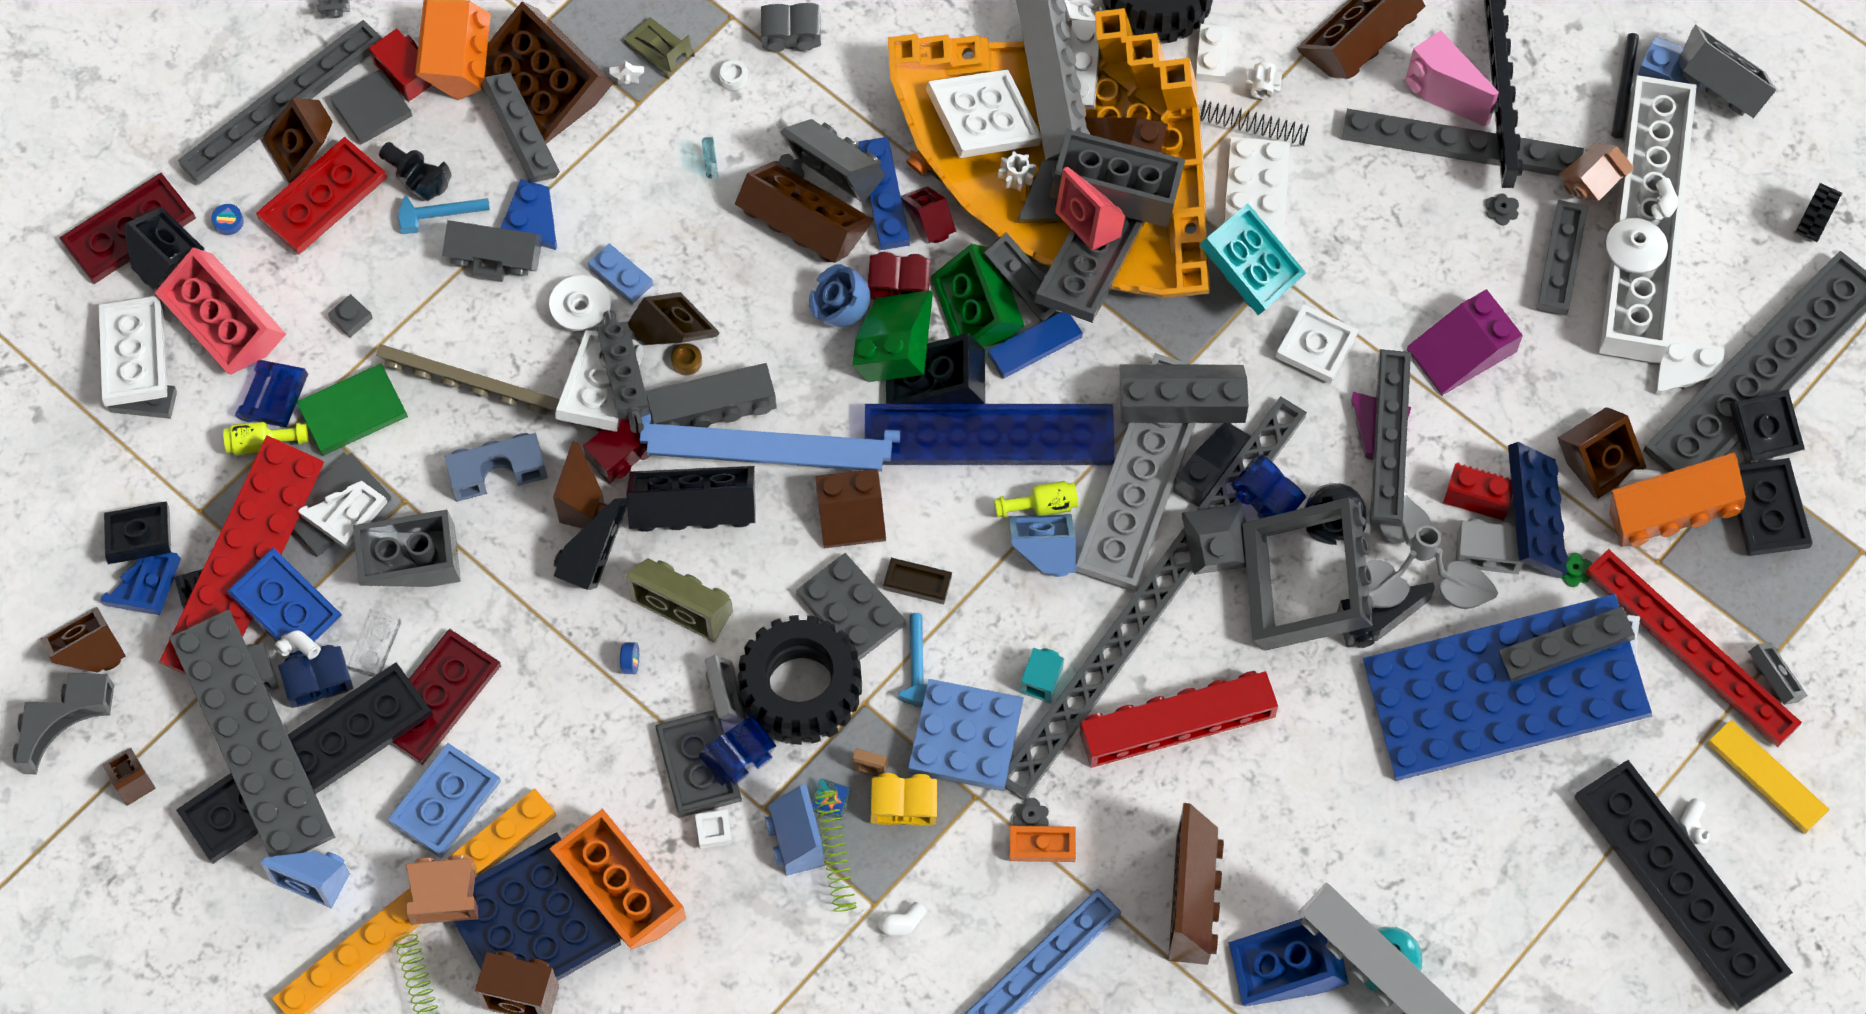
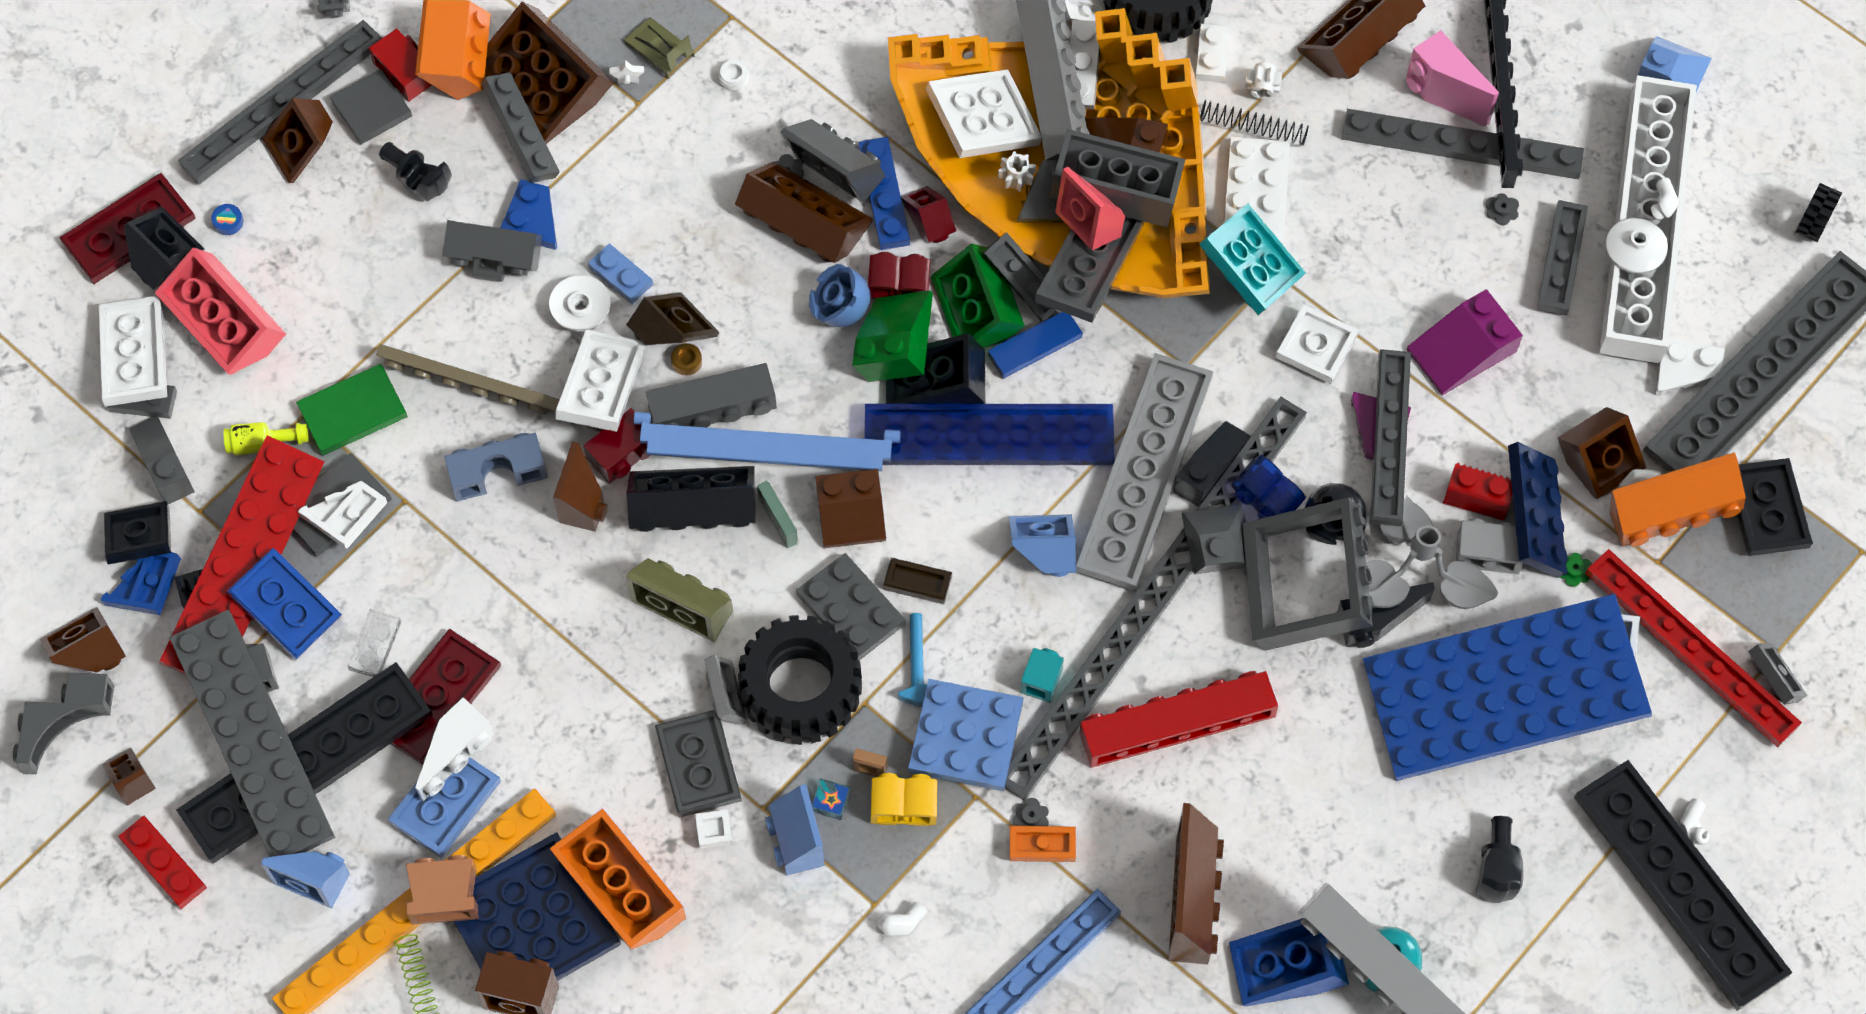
clear blue plate [235,360,309,428] -> none
red plate [256,137,387,255] -> none
white arm [274,630,321,659] -> none
dark blue brick [278,645,354,708] -> none
dark grey plate [328,294,373,338] -> none
dark grey slope [353,509,461,587] -> none
dark azure piece [398,196,490,234] -> none
black slope [554,498,629,590] -> none
dark grey plate [597,310,649,433] -> none
blue tile [620,642,639,675] -> none
clear blue brick [699,716,777,786] -> none
clear light blue tile [701,137,718,179] -> none
dark grey brick [761,3,821,52] -> none
lime piece [814,791,857,912] -> none
orange plate [906,150,933,176] -> none
neon yellow piece [994,481,1078,518] -> none
dark grey slope [1119,364,1249,423] -> none
dark grey plate [1499,606,1635,683] -> none
nougat hips [1559,143,1635,201] -> none
black bar [1611,33,1639,139] -> none
dark grey slope [1678,24,1776,119] -> none
yellow tile [1707,719,1830,834] -> none
black tile [1729,389,1805,464] -> none
none -> red plate [118,815,207,909]
none -> dark grey slope [129,416,195,505]
none -> white slope [415,698,494,801]
none -> sand green tile [757,481,798,548]
none -> black piece [1475,815,1523,903]

